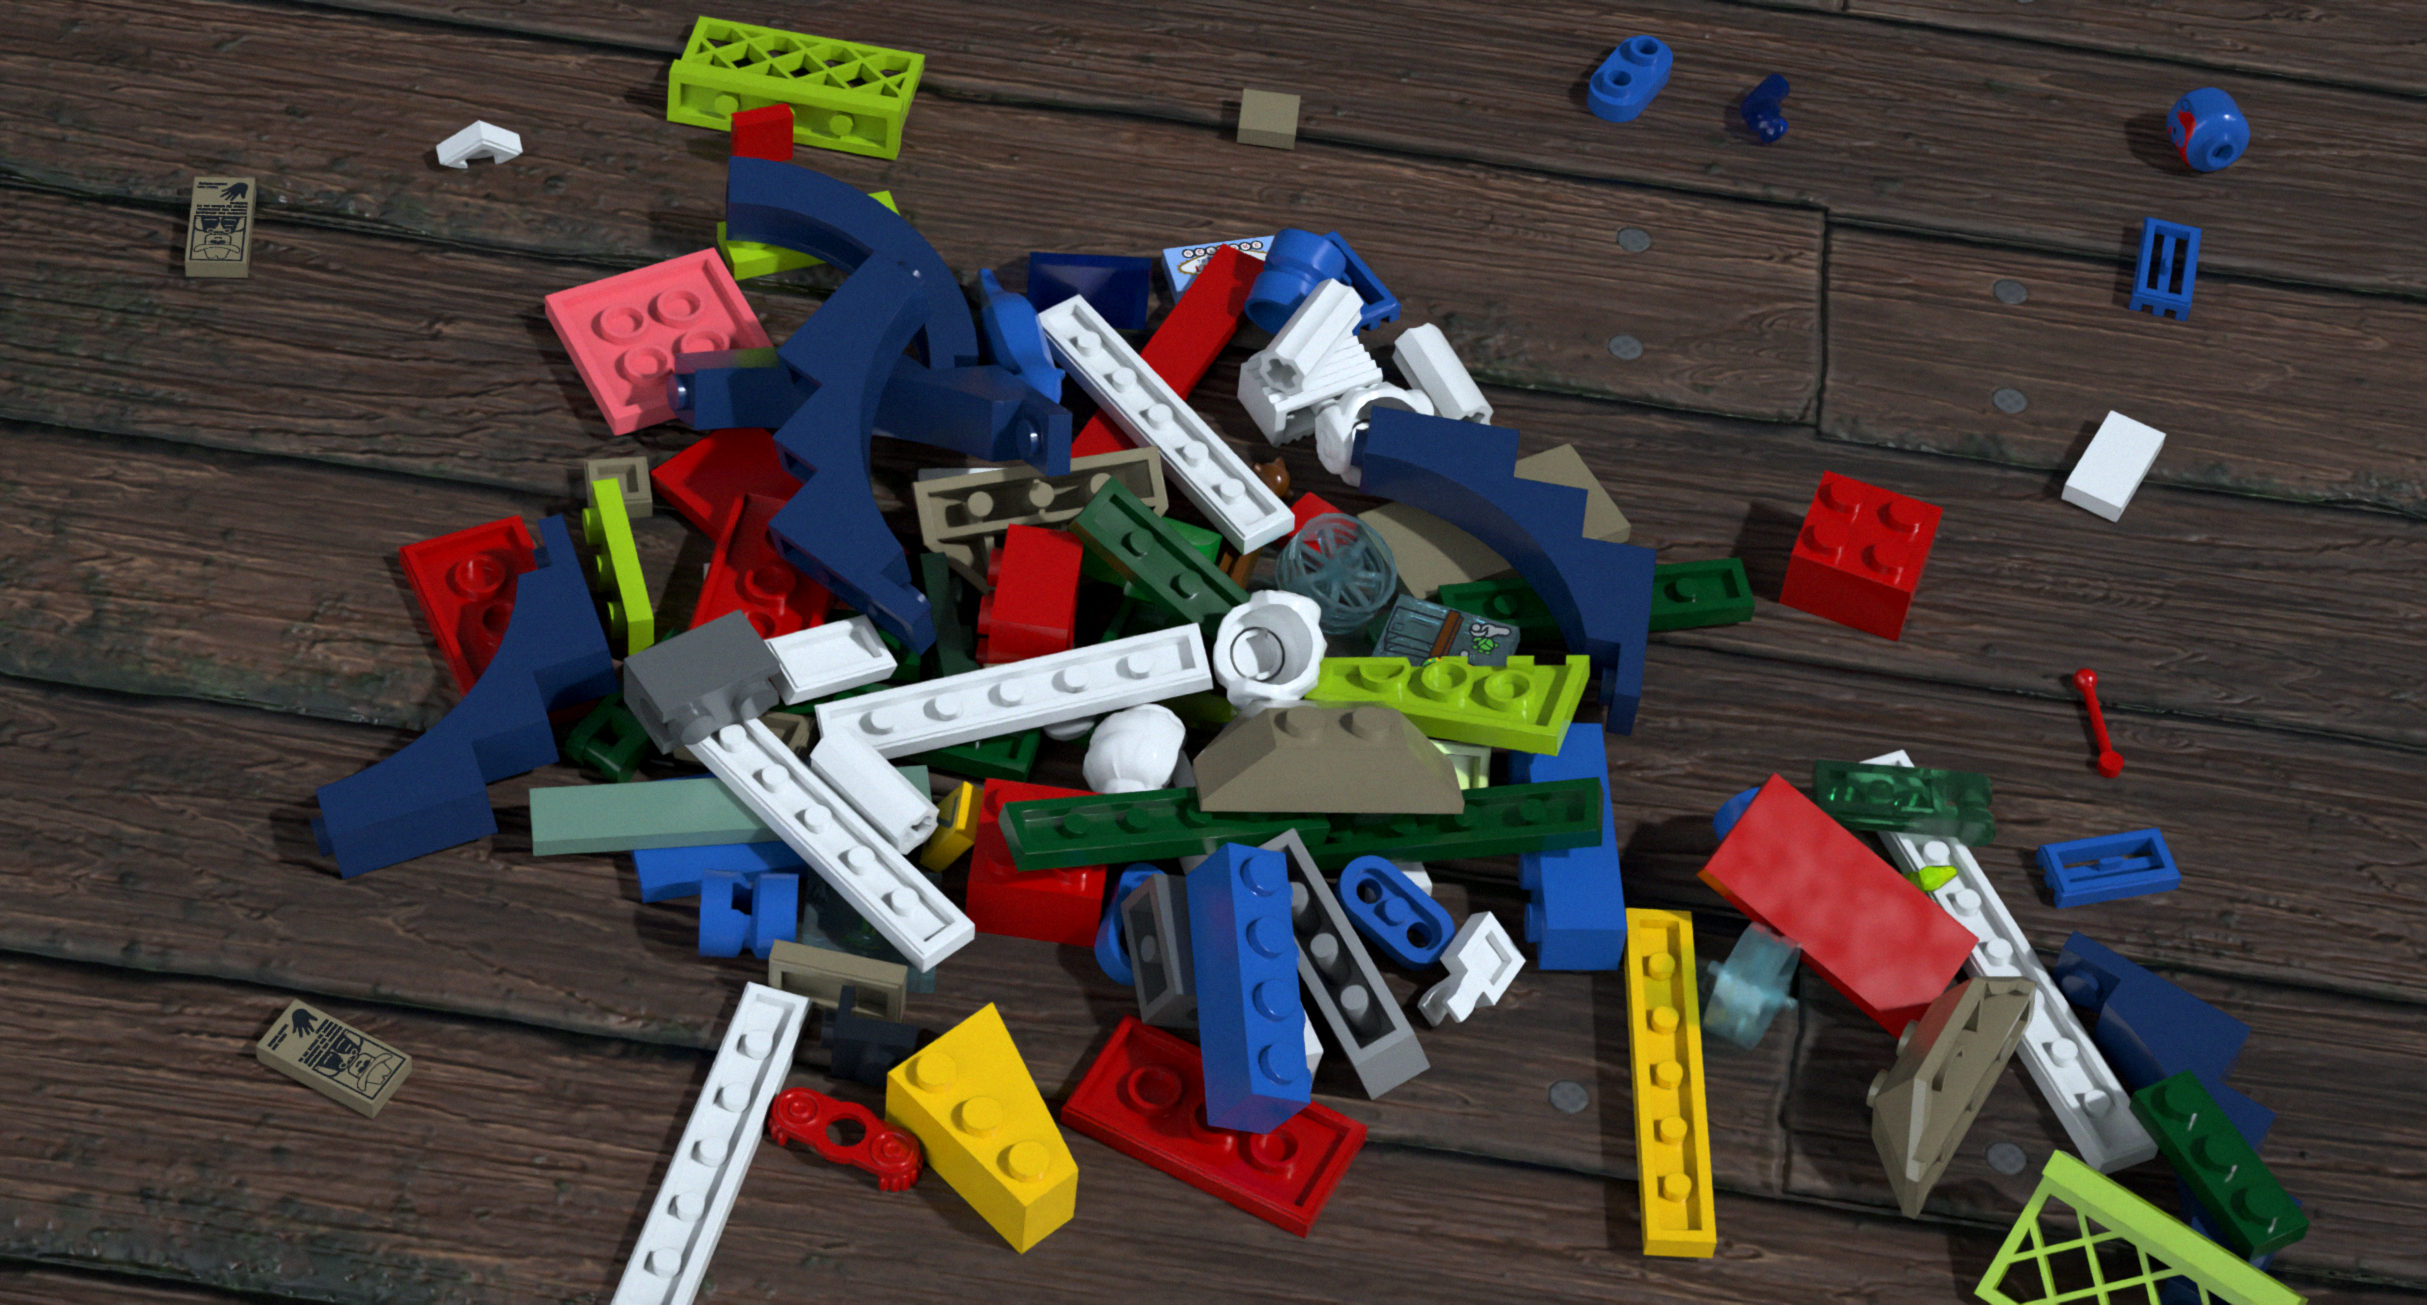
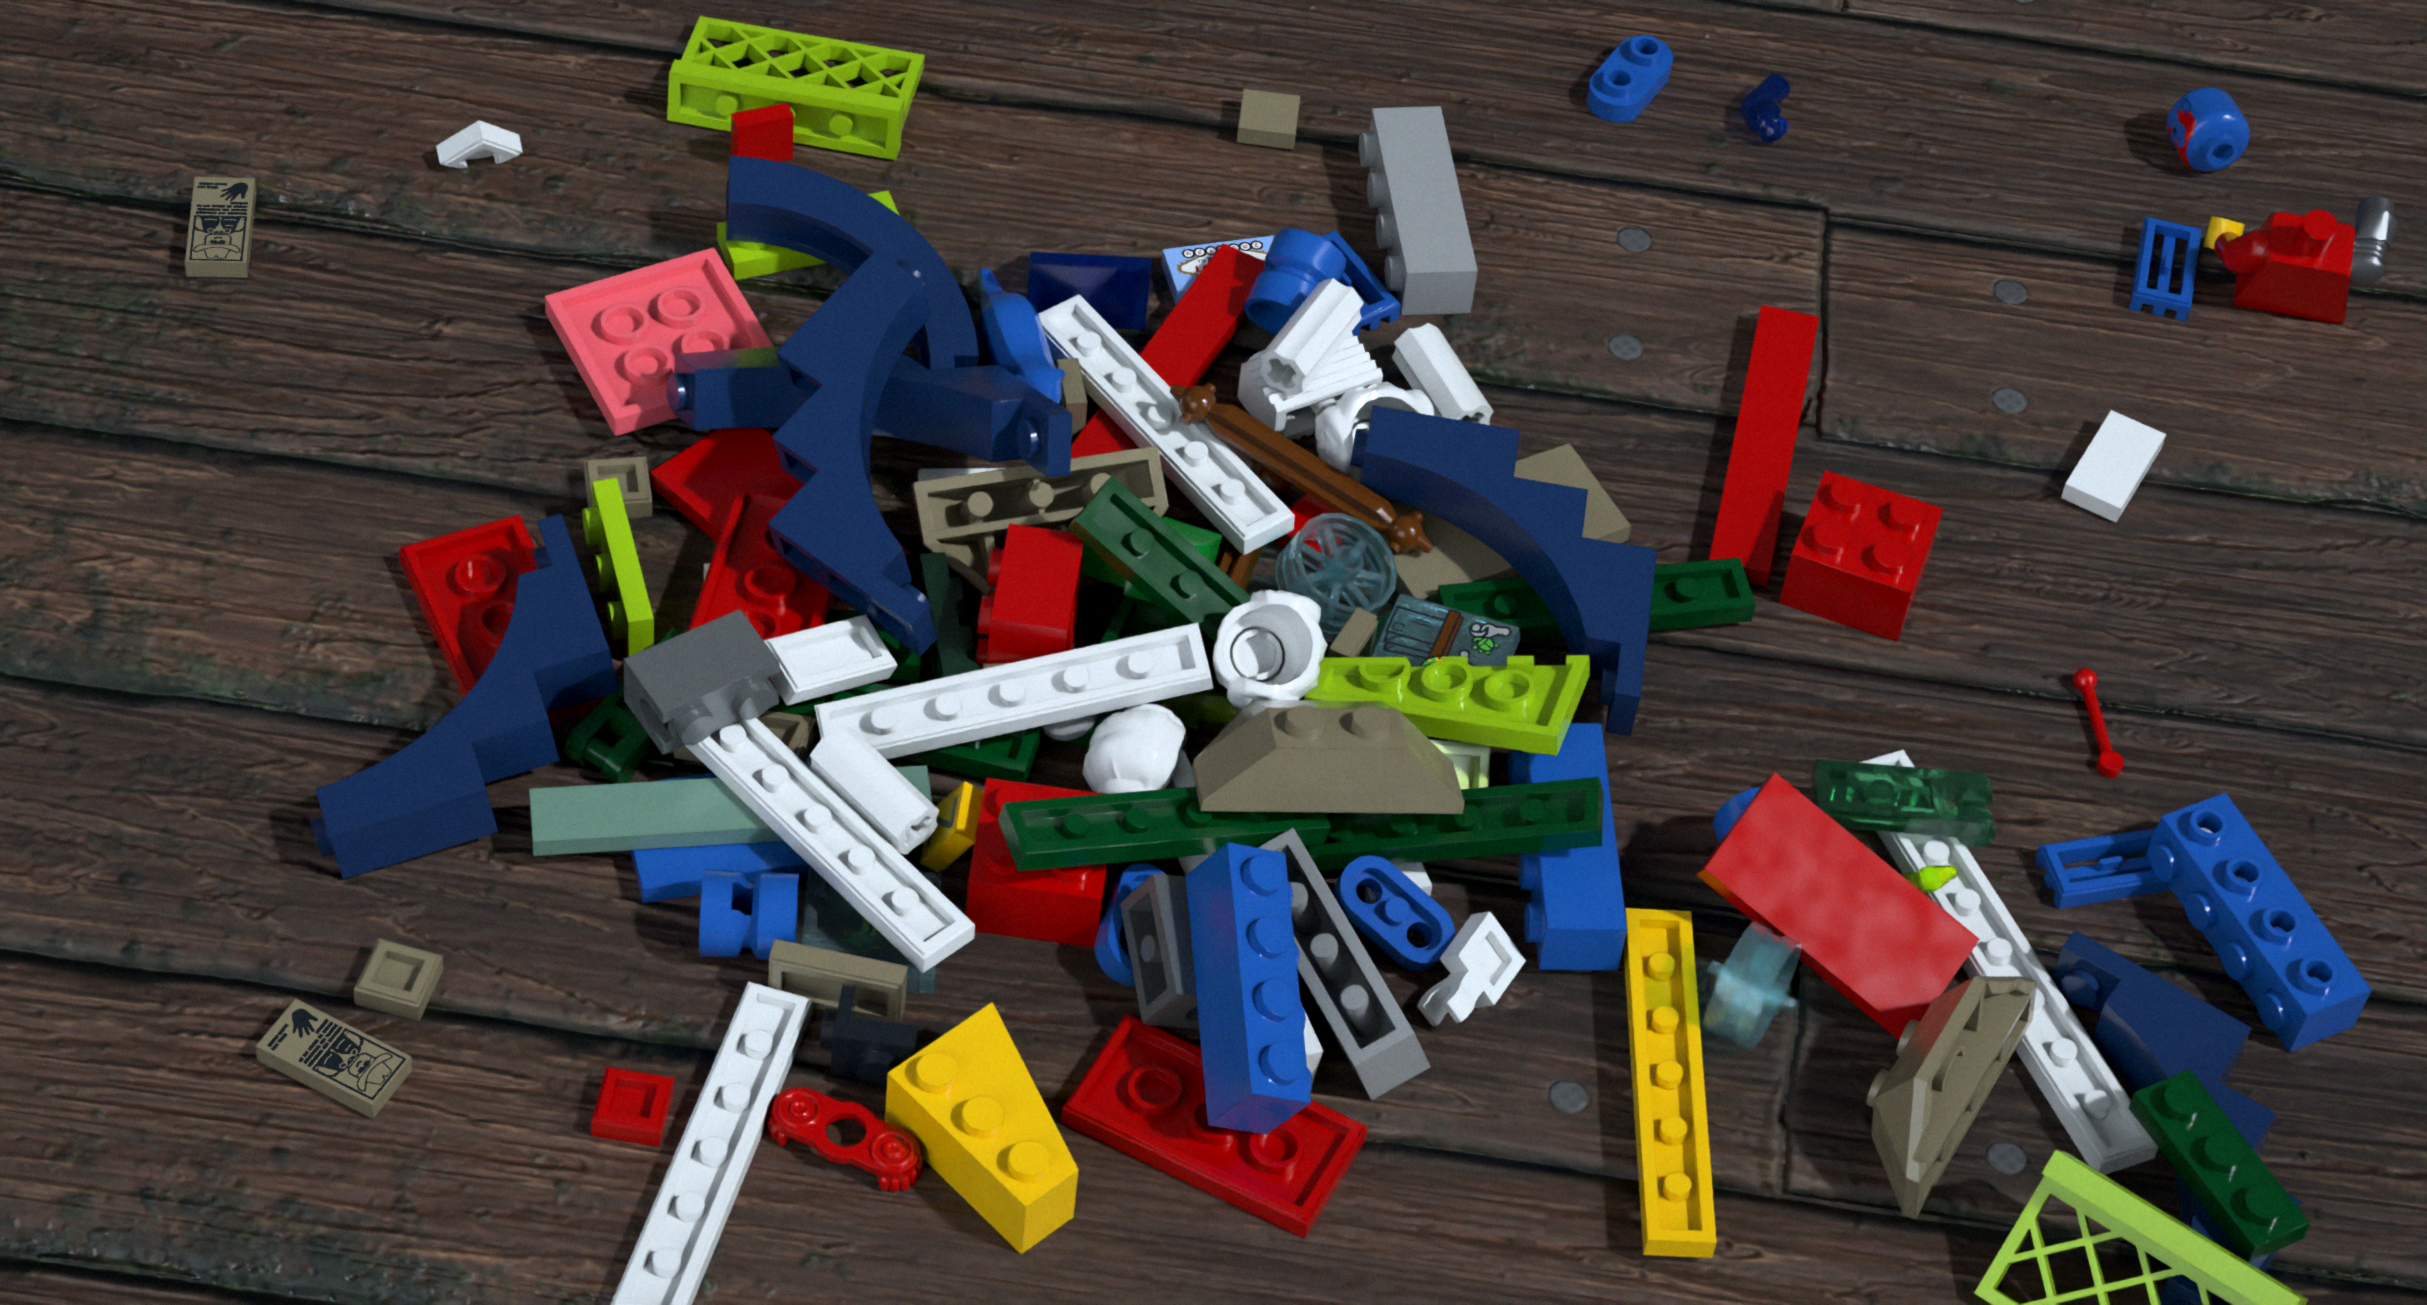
none -> dark tan tile [353,938,444,1022]
none -> red tile [591,1066,674,1147]
none -> dark tan tile [1054,358,1088,445]
none -> reddish brown wheel [1169,382,1434,555]
none -> dark tan tile [1328,607,1378,657]
none -> light grey brick [1359,106,1478,315]
none -> red tile [1709,305,1819,587]
none -> blue brick [2146,792,2372,1052]
none -> red torso [2203,196,2398,325]

